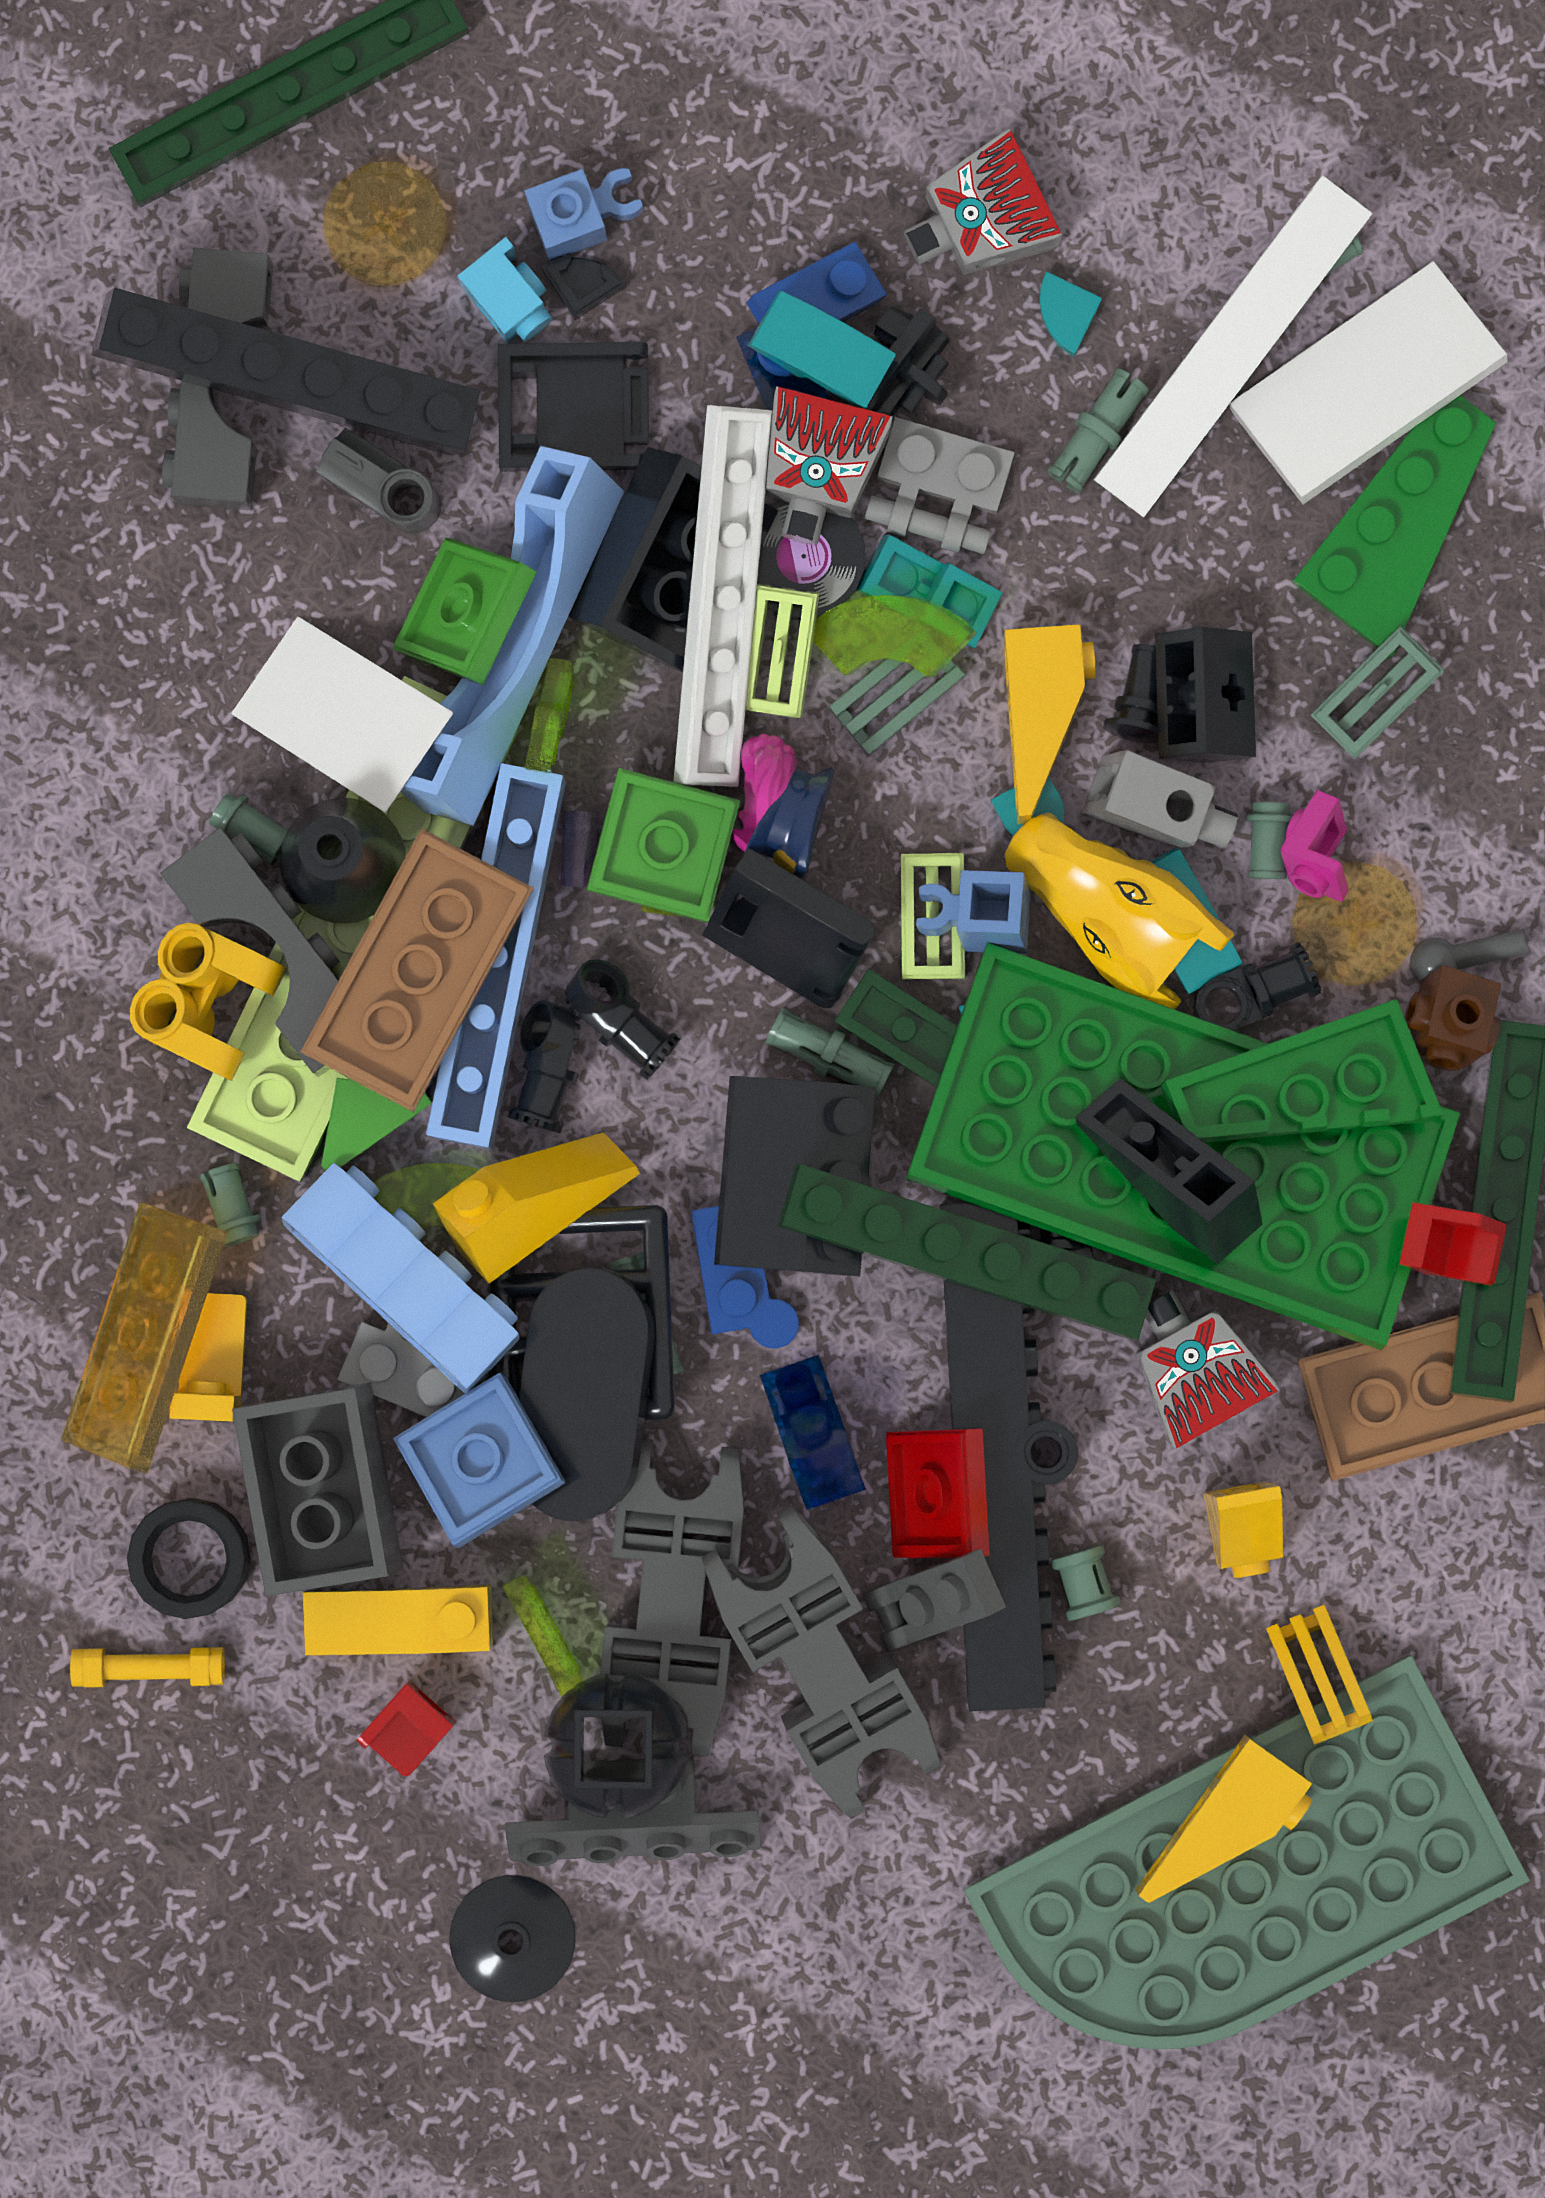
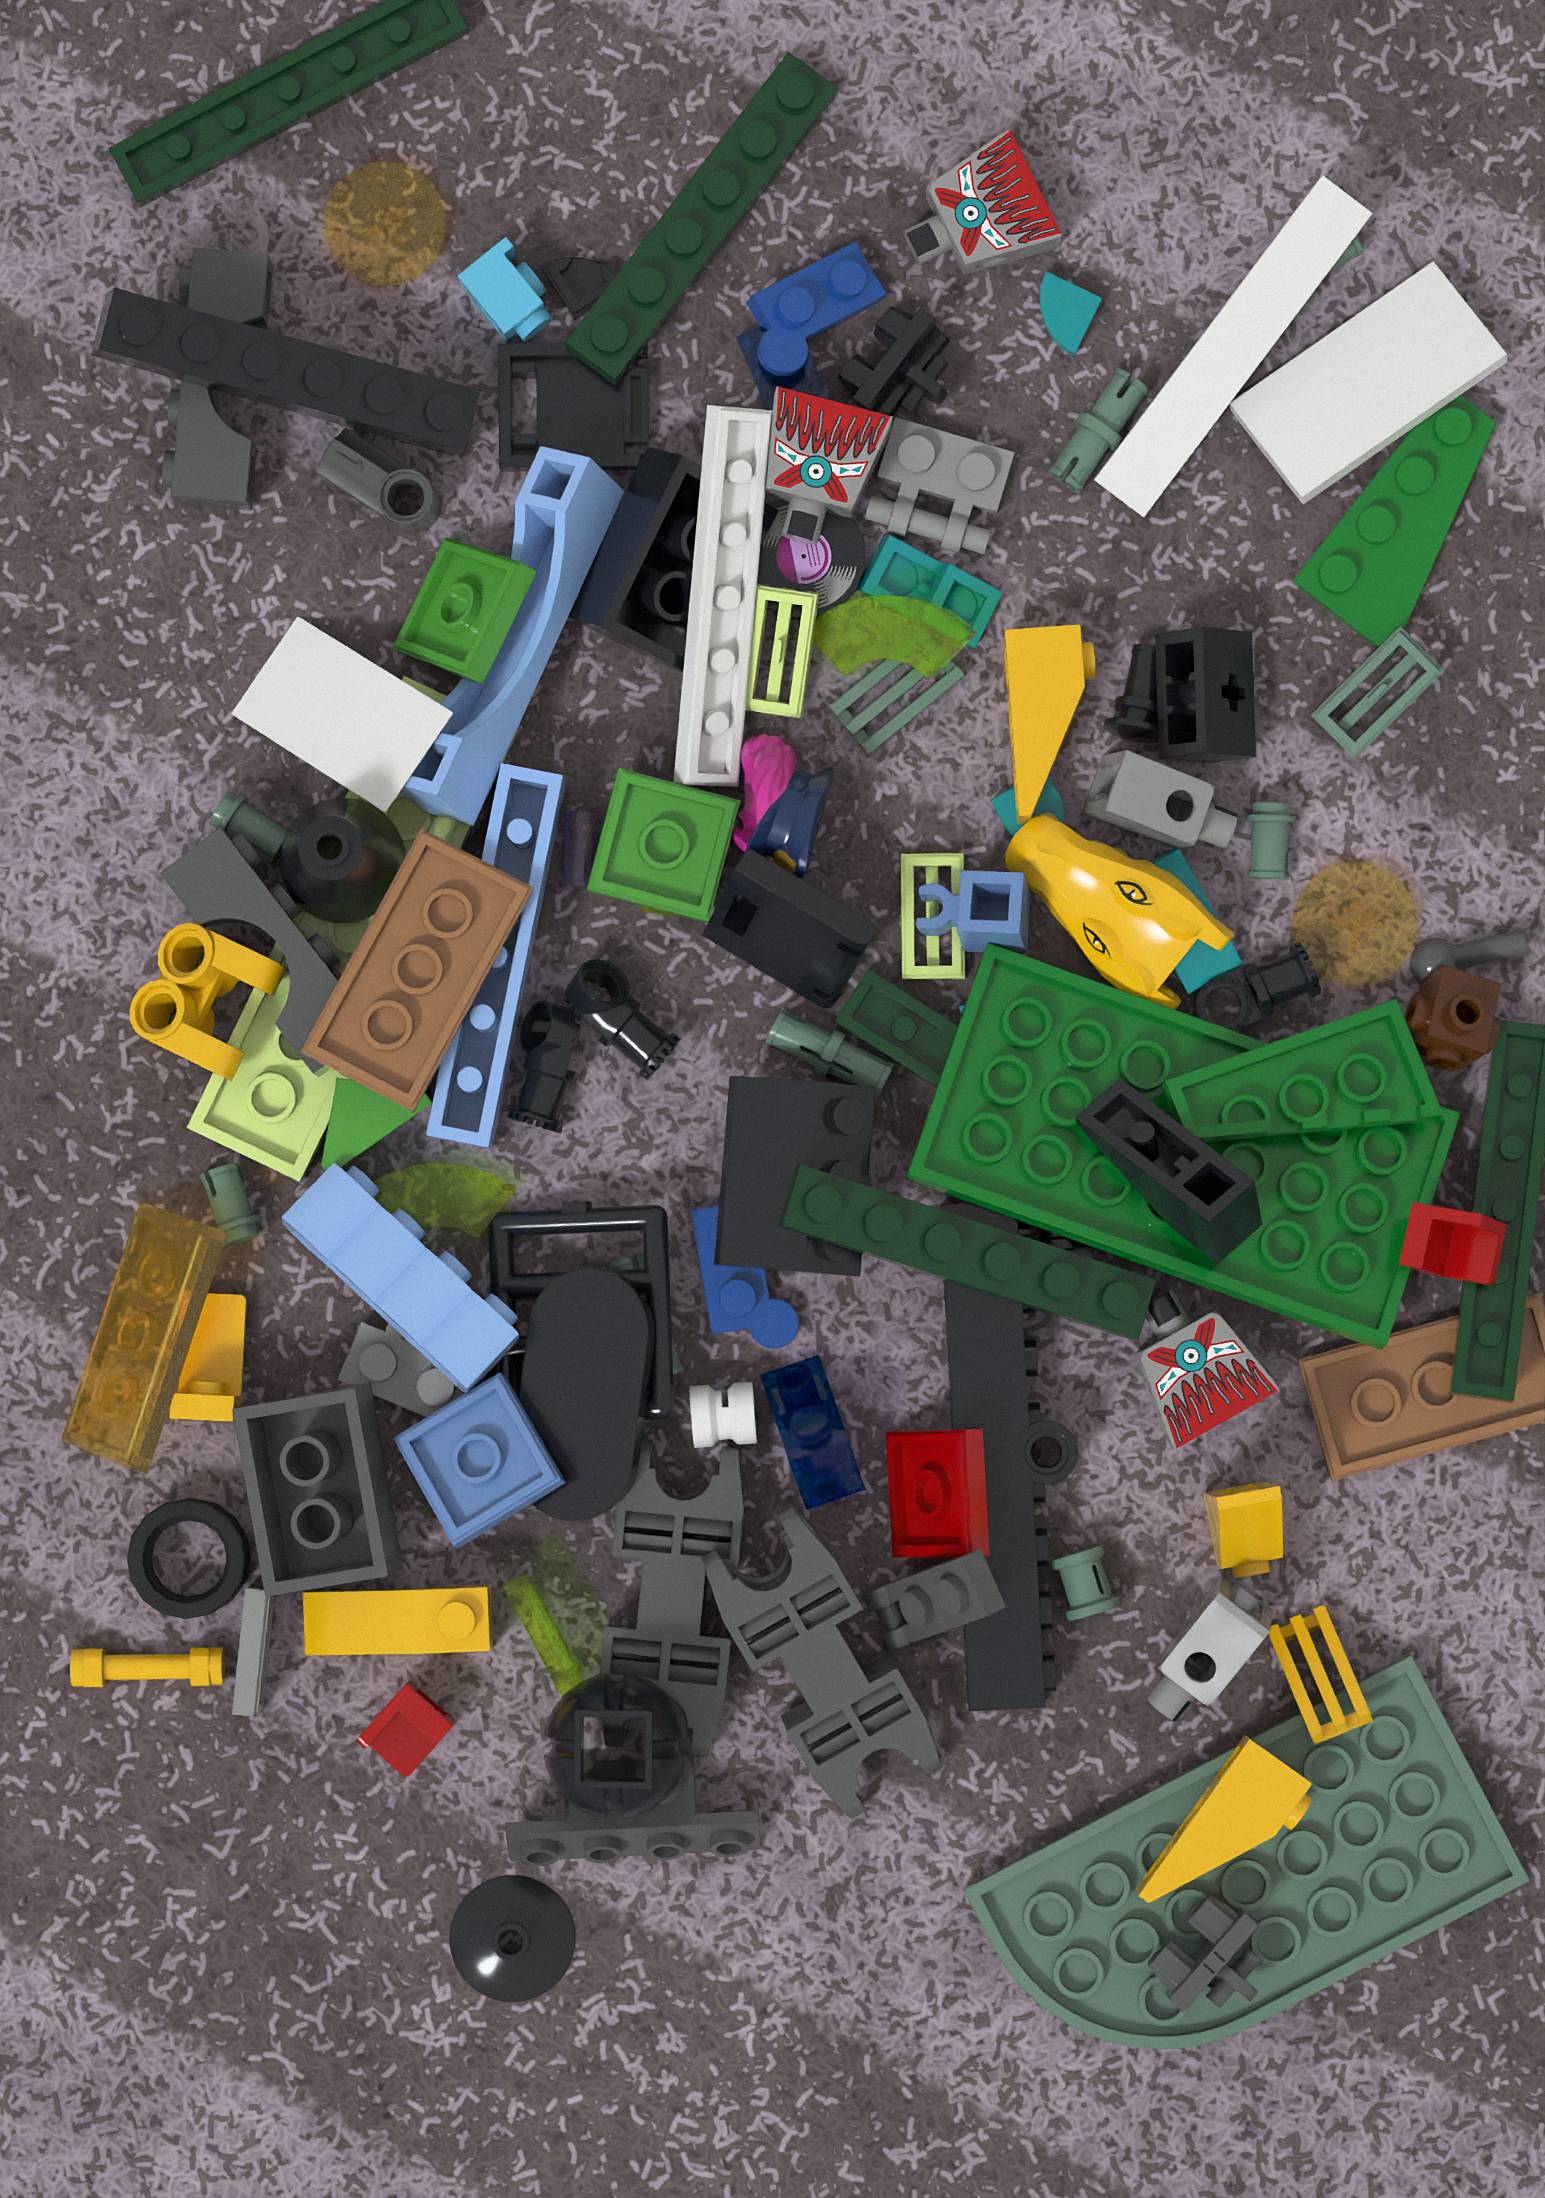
yellow slope [433,1132,640,1284] -> none
medium blue brick [524,168,644,261] -> none
clear neon green tile [525,658,575,774] -> none
teal slope [747,291,896,409] -> none
dark pink bracket [1280,790,1349,902] -> none
none -> light grey tile [232,1586,275,1717]
none -> dark green plate [565,51,838,385]
none -> white wheel [689,1381,757,1448]
none -> light grey torso [1147,1572,1273,1721]
none -> dark grey hips [1147,1893,1261,2012]

